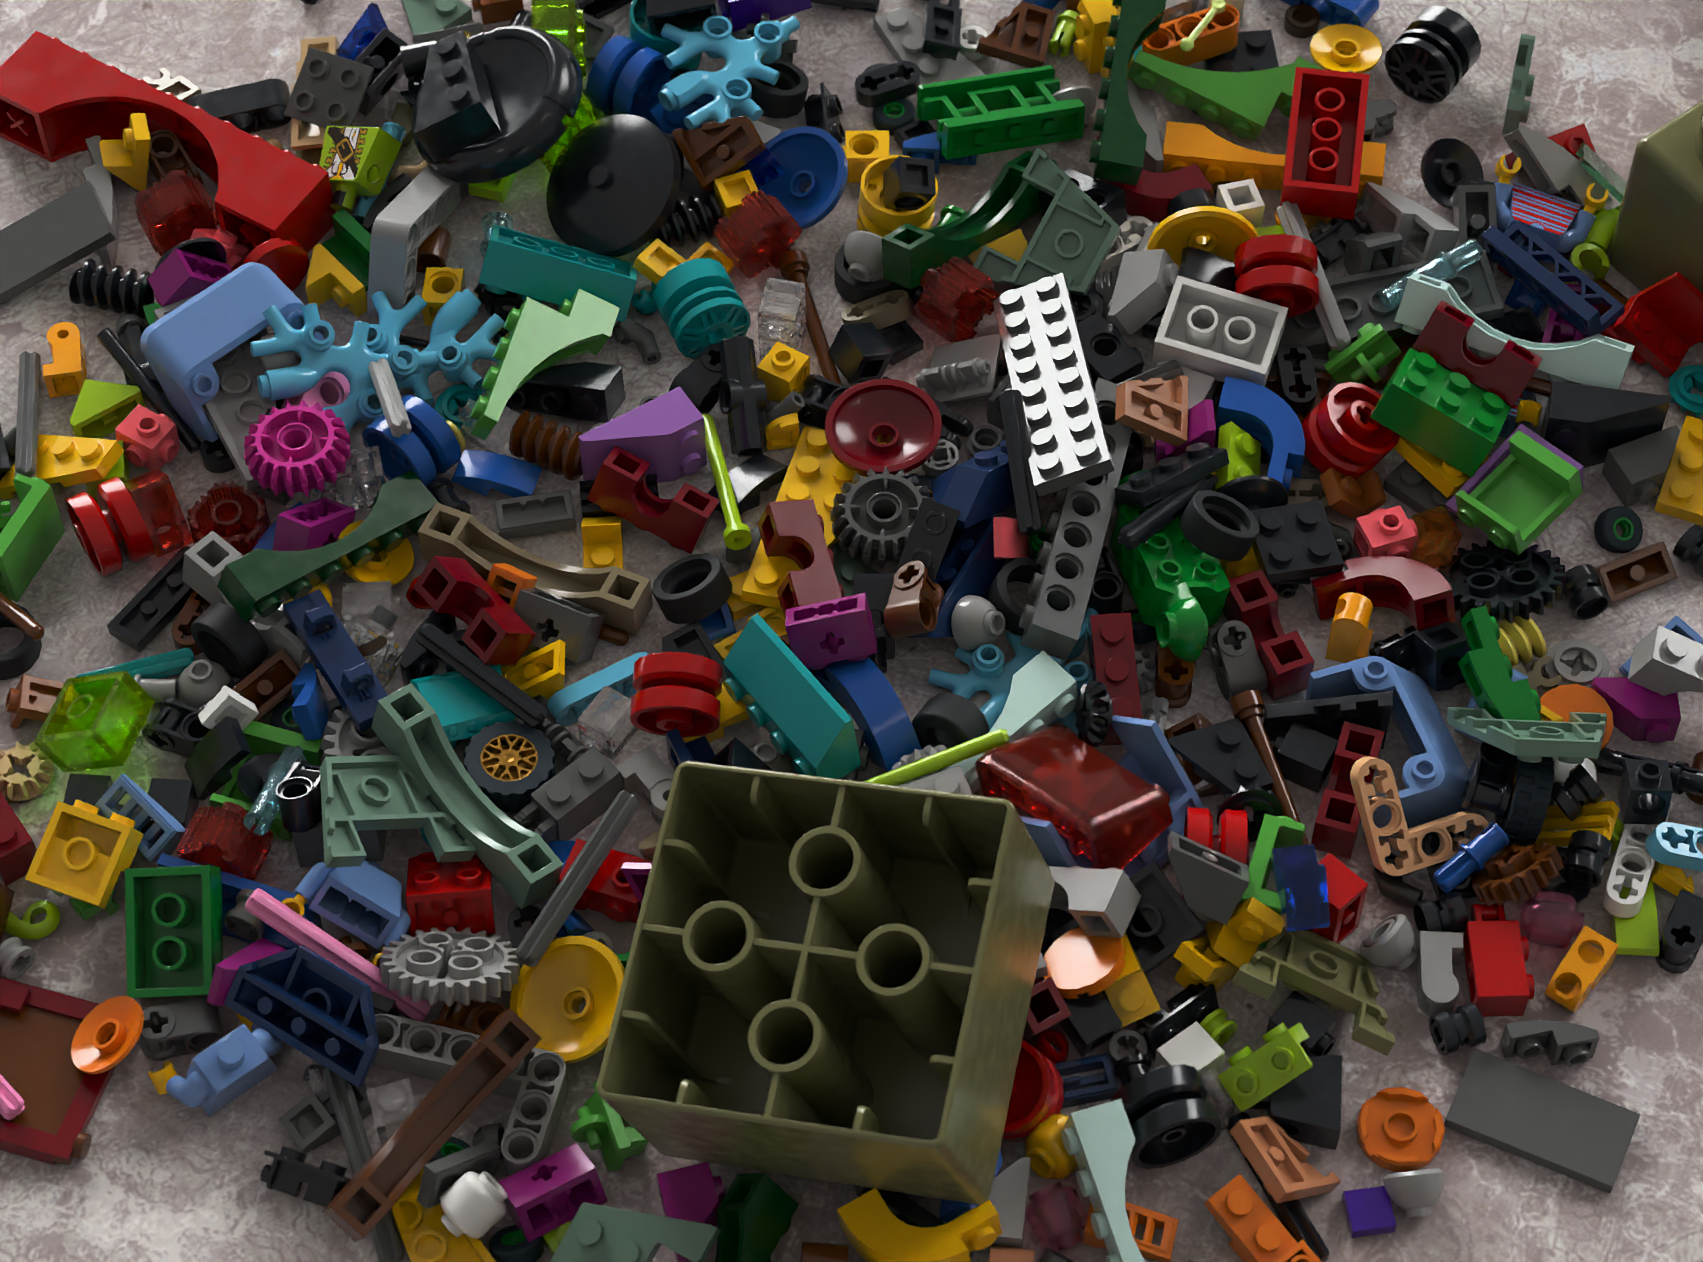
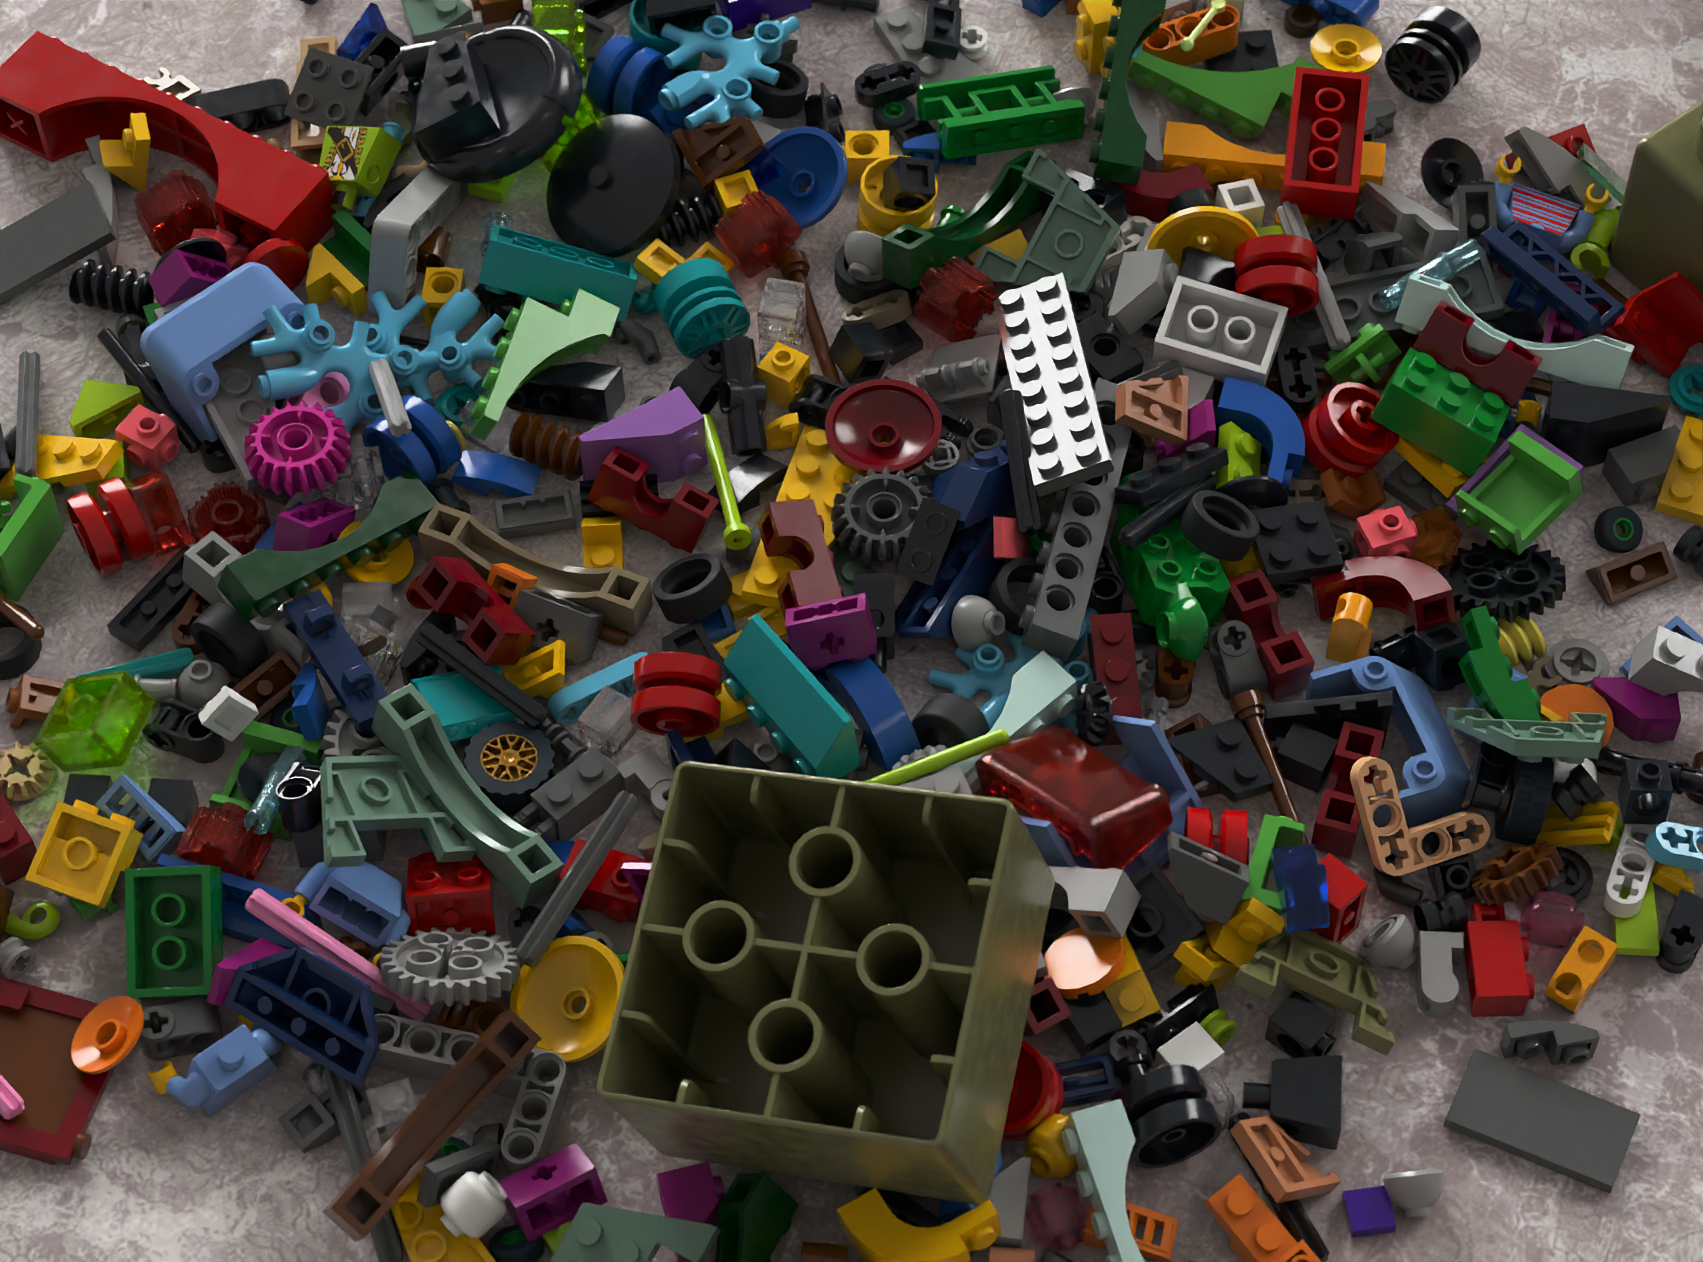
light orange leg [43,322,87,398] -> none
reddish brown piece [148,129,205,204] -> none
black slope [184,716,252,801] -> none
dark grey wheel [223,889,265,941] -> none
black hinge [260,1146,351,1207] -> none
bright green hips [570,1081,648,1171] -> none
dark grey arm [764,391,805,424] -> none
reddish brown piece [884,561,944,639] -> none
reddish brown wing [975,1,1056,68] -> none
red hinge [1034,1030,1069,1063] -> none
lime pin [1048,10,1080,57] -> none
black gear [1216,784,1283,842] -> none
lime bracket [1217,1022,1313,1111] -> none
orange tile [1355,1087,1445,1172] -> none
black wheel [1429,1002,1487,1056] -> none
blue axle [1433,822,1510,893] -> none
sand green wing [1502,34,1536,135] -> none
black wheel [1560,830,1612,889] -> none
black wheel [1563,564,1611,620] -> none

